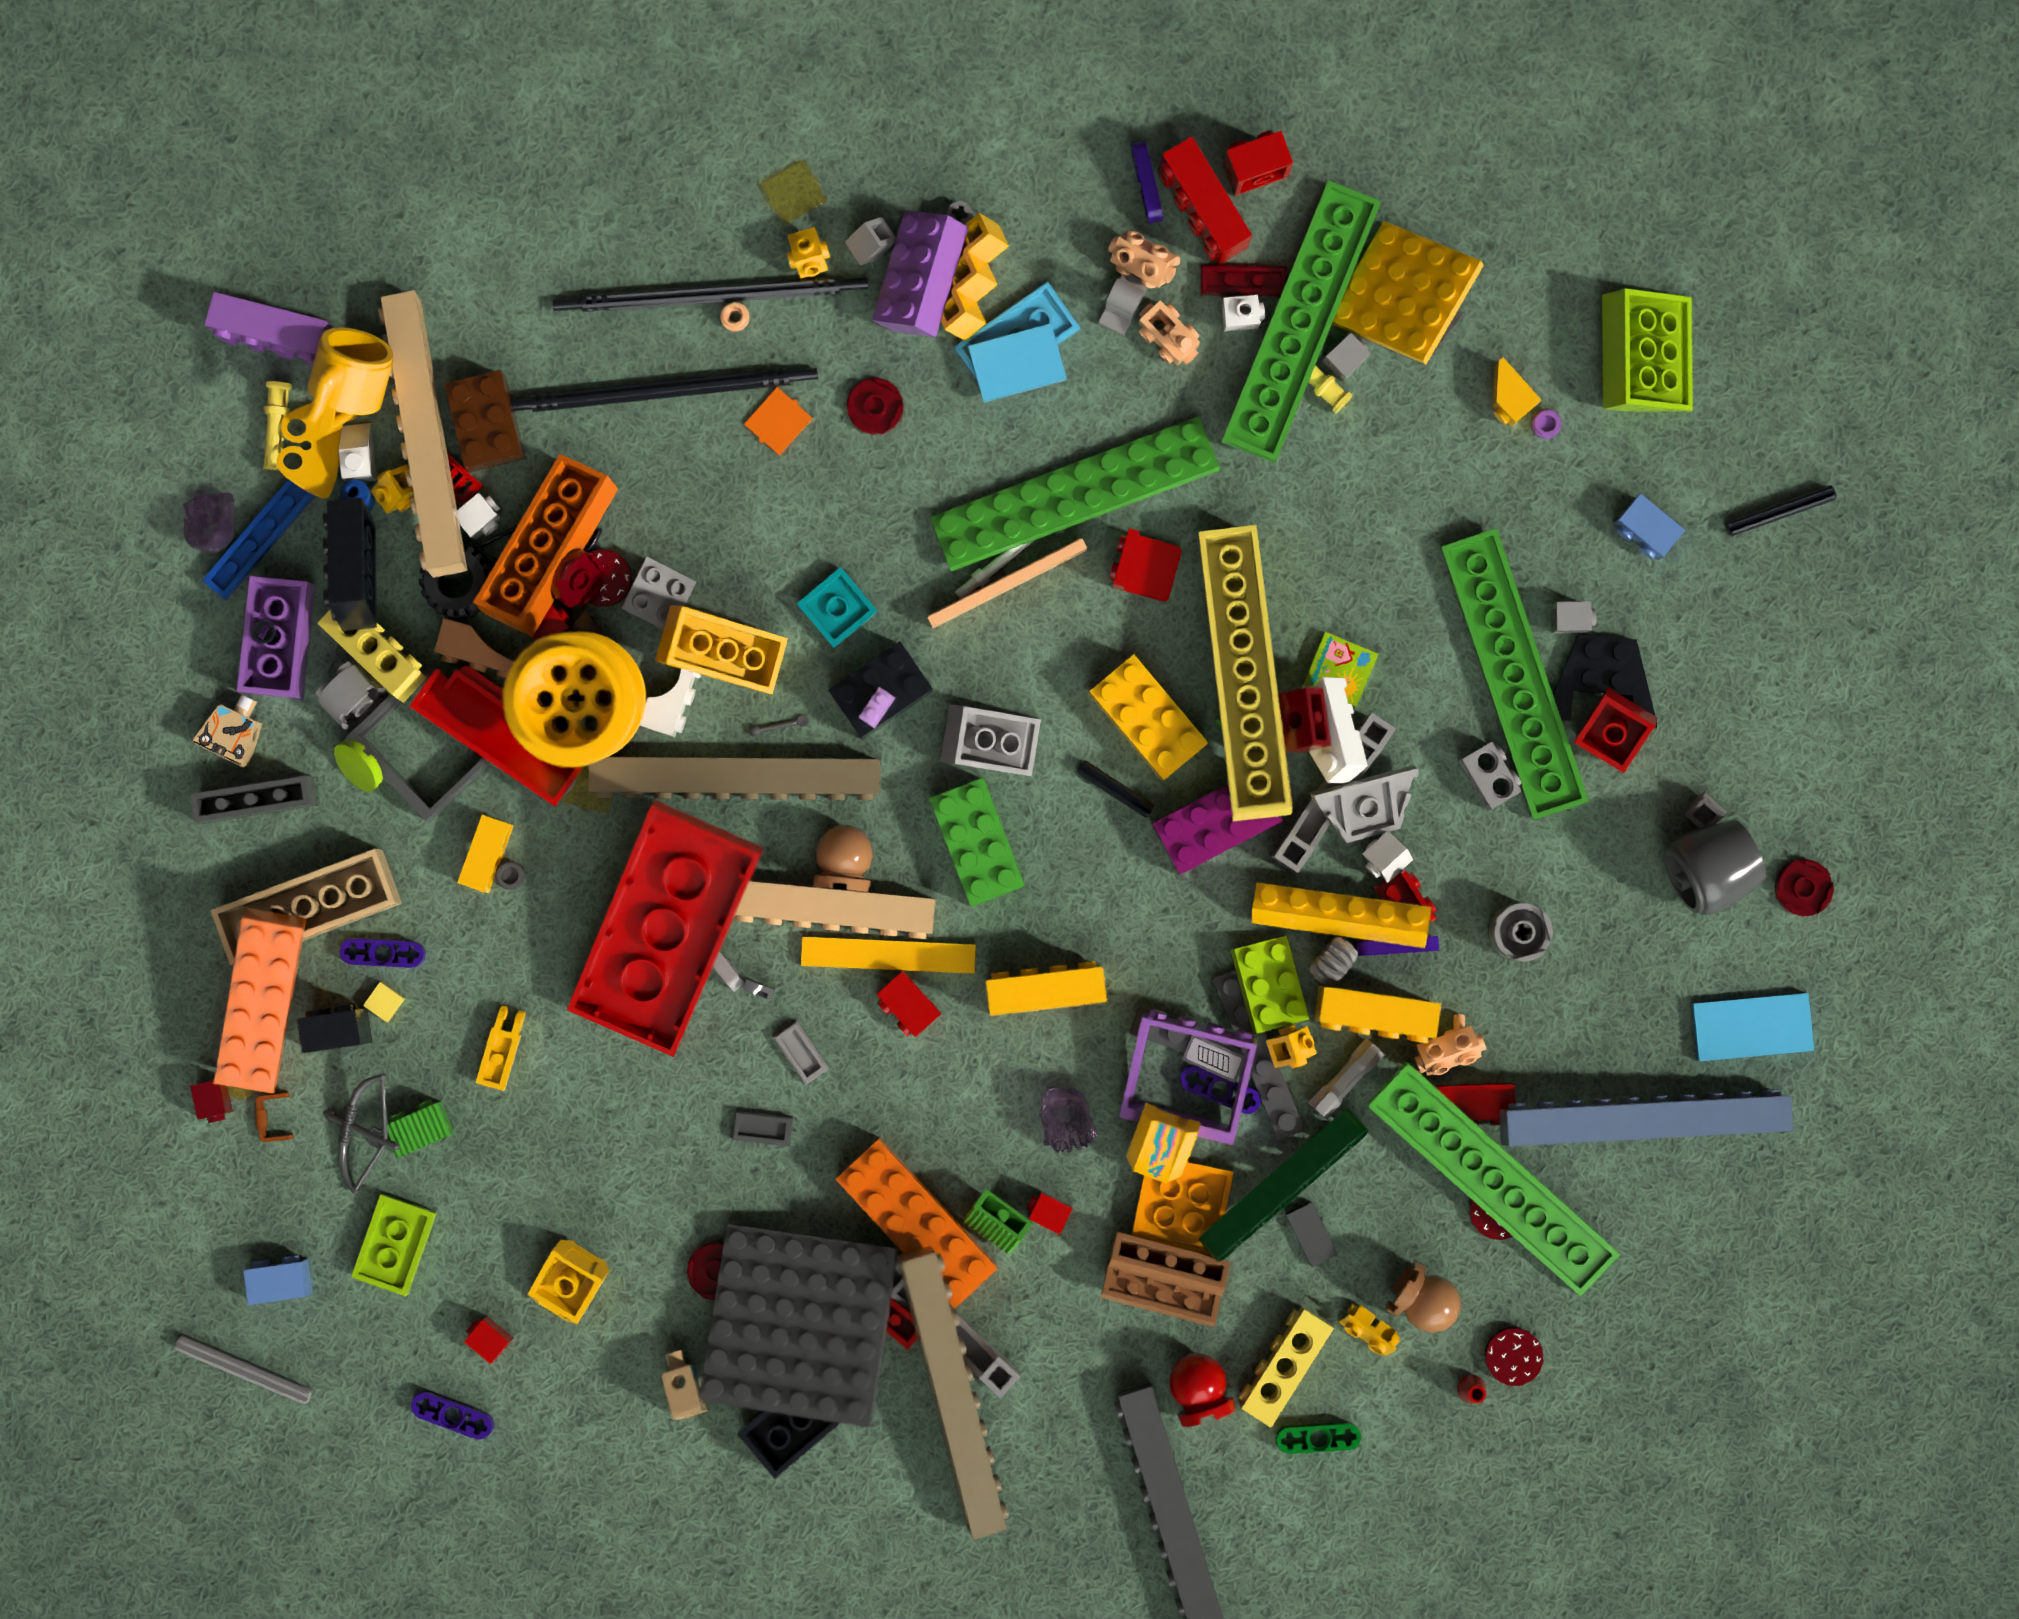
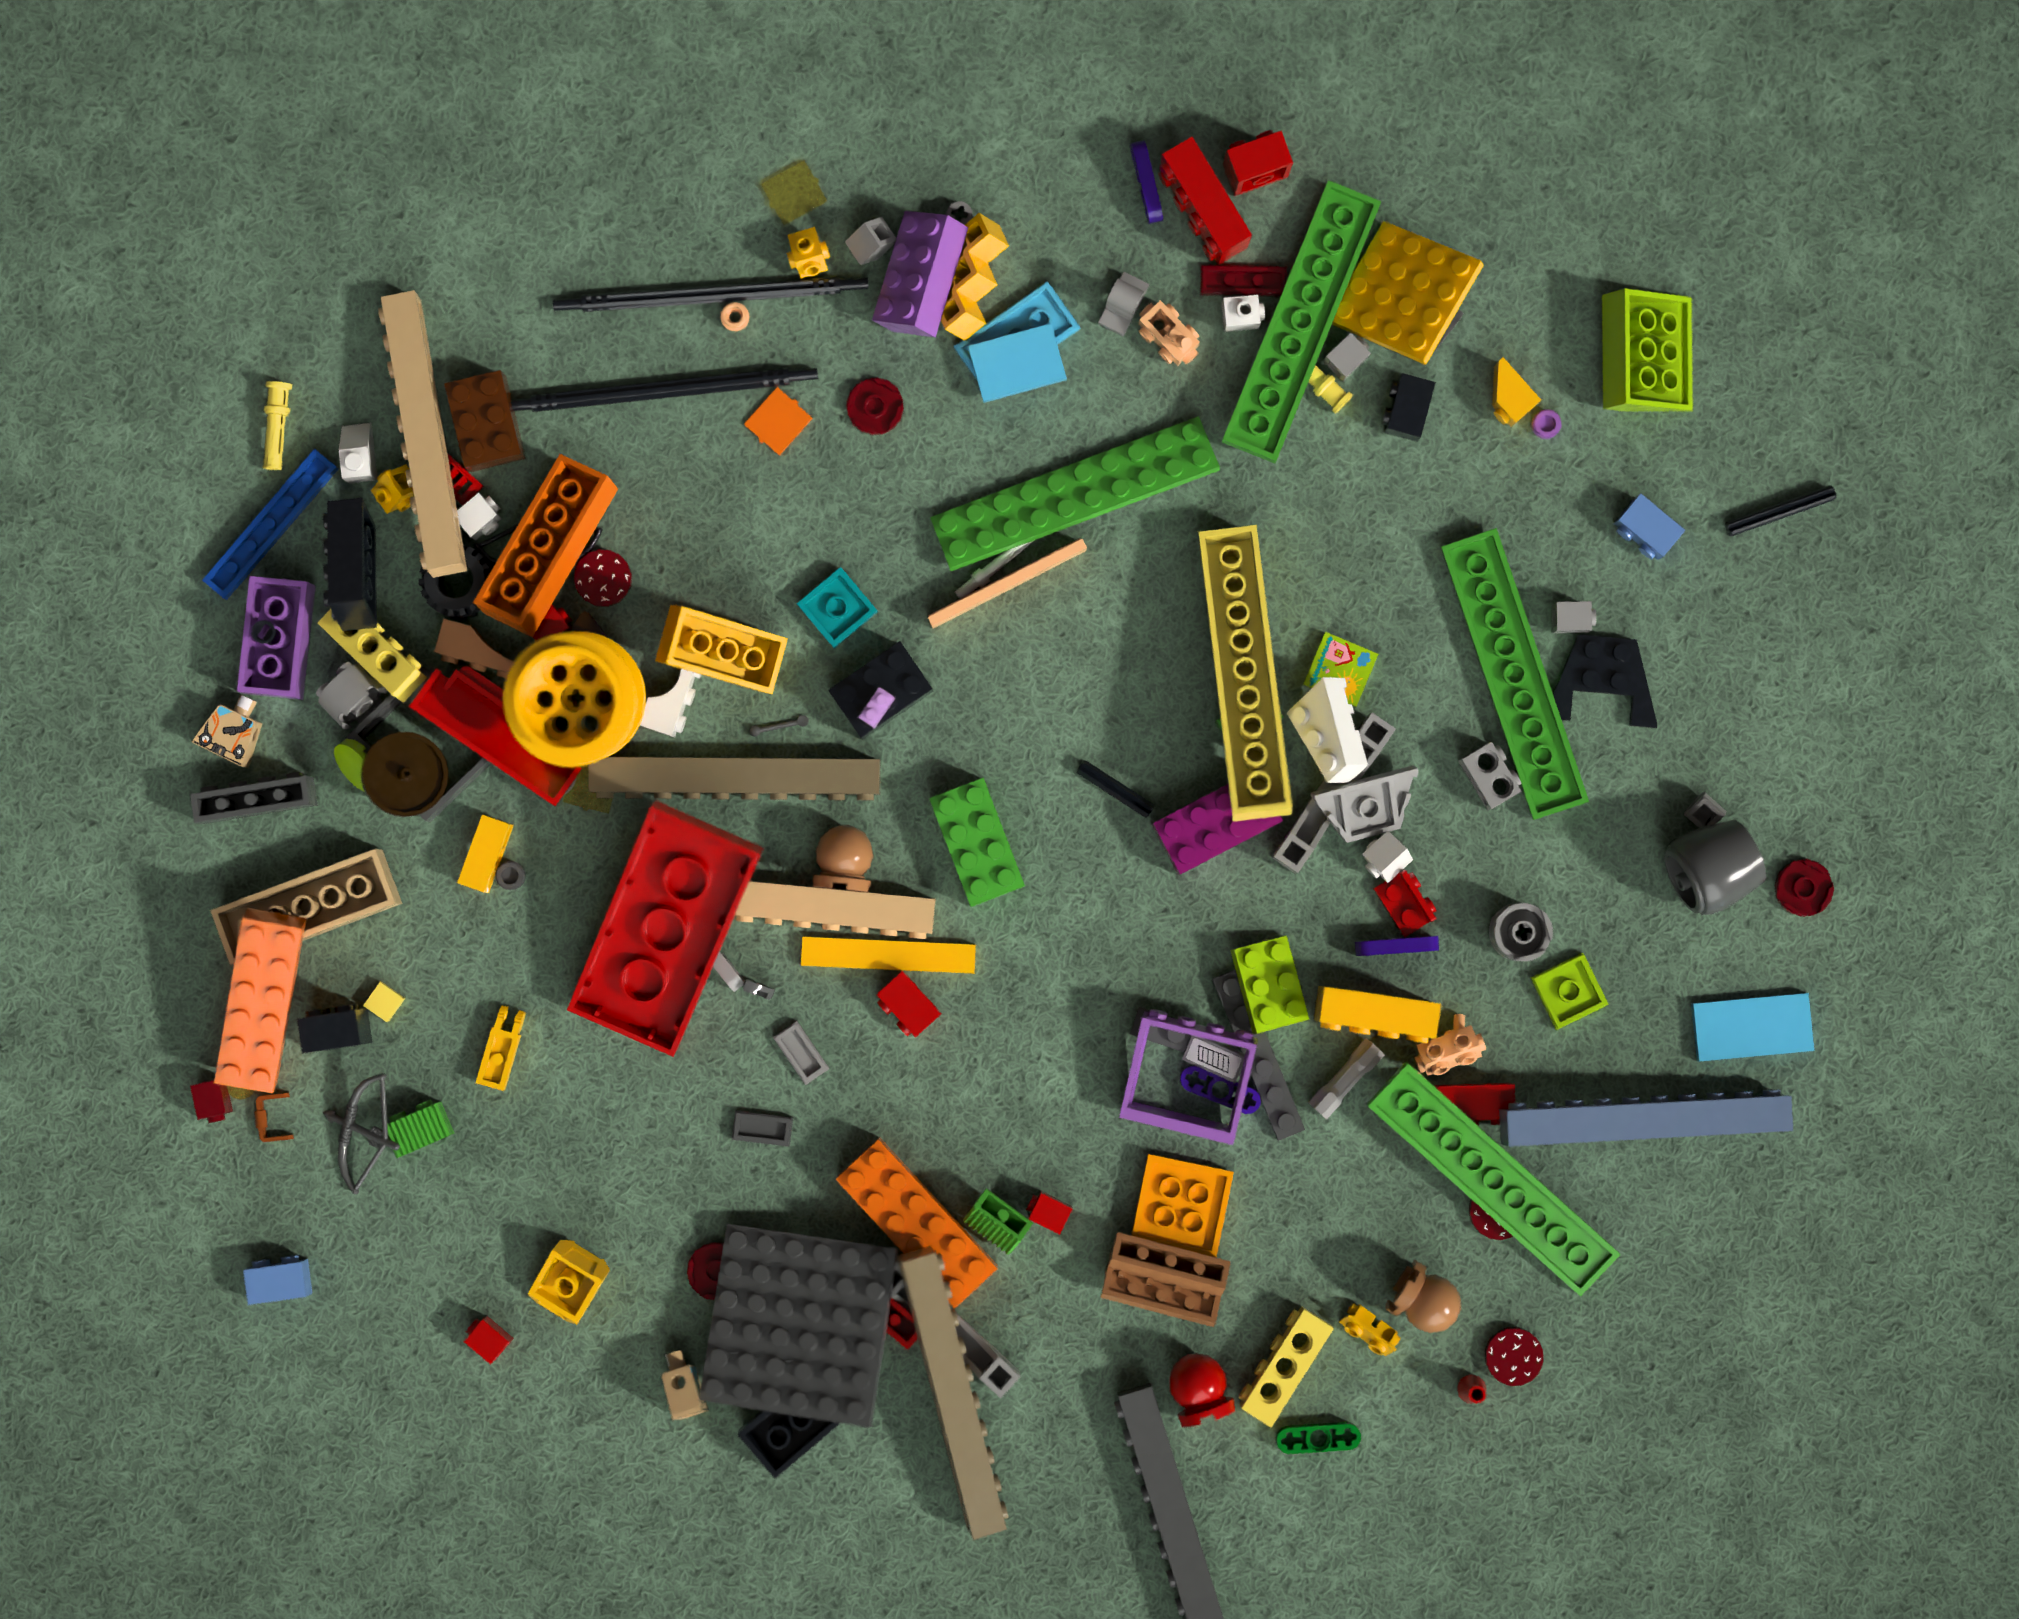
light grey axle [175,1335,312,1404] -> none
clear purple hair [183,492,236,553] -> none
medium lavender brick [205,292,334,366] -> none
yellow piece [277,403,343,499] -> none
yellow piece [305,328,394,435] -> none
dark purple beam [339,938,426,968] -> none
blue brick [340,479,375,512] -> none
lime plate [351,1193,437,1296] -> none
dark purple beam [411,1391,494,1440] -> none
dark red tile [552,551,604,607] -> none
light grey hinge [621,556,696,630] -> none
light grey slope [940,704,1041,776] -> none
yellow brick [986,961,1107,1016] -> none
clear purple hair [1039,1087,1098,1153] -> none
yellow brick [1089,654,1208,782] -> none
light nougat brick [1108,230,1180,288] -> none
red bracket [1109,528,1182,602] -> none
yellow slope [1126,1103,1201,1183] -> none
dark green beam [1199,1109,1369,1262] -> none
yellow brick [1251,882,1431,948] -> none
yellow brick [1266,1024,1317,1069] -> none
dark red brick [1278,687,1331,752] -> none
dark grey tile [1285,1202,1338,1267] -> none
light grey gear [1310,937,1358,987] -> none
red brick [1574,687,1658,773] -> none
none -> dark brown piece [361,732,448,817]
none -> black brick [1381,373,1436,442]
none -> lime tile [1530,952,1609,1030]

